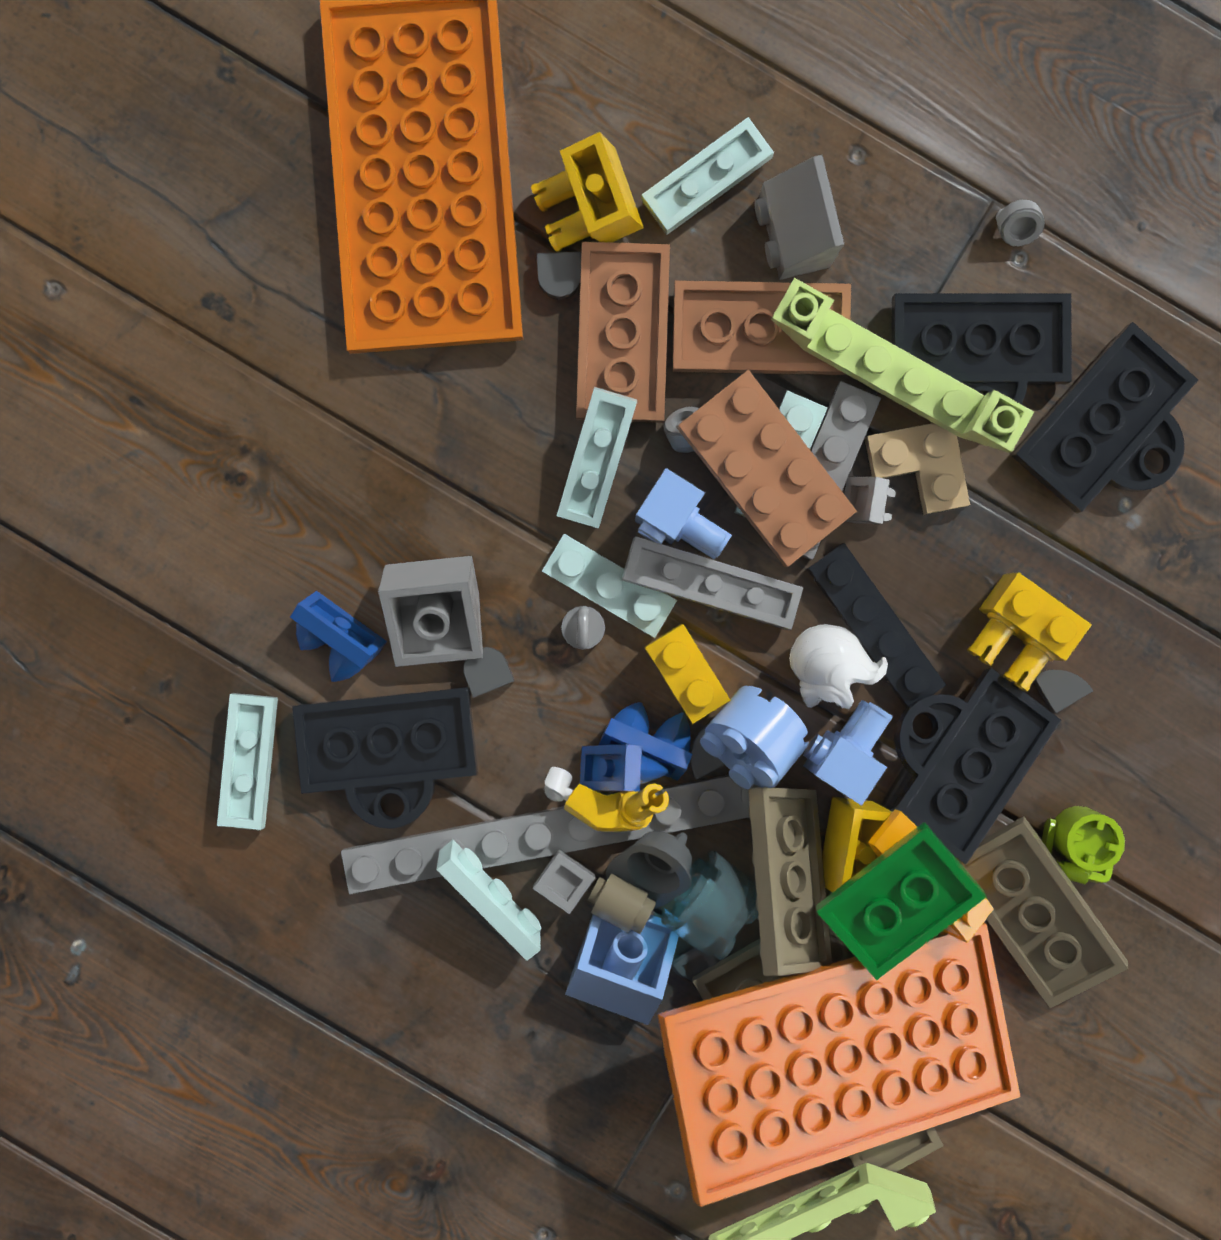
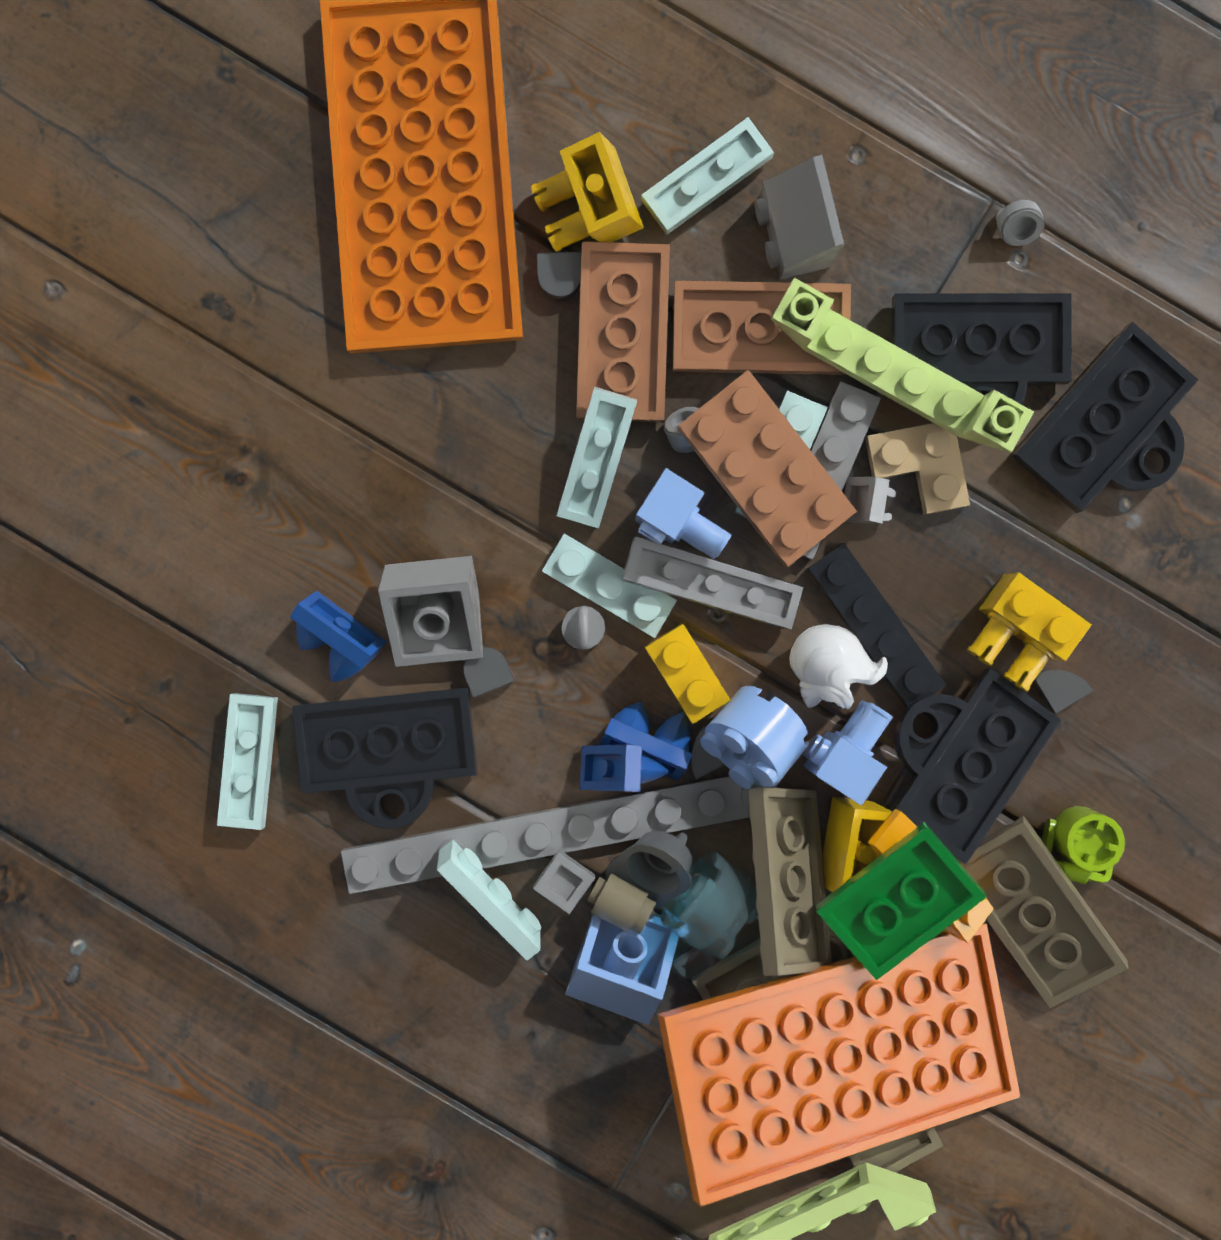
yellow arm [544,767,669,832] -> none

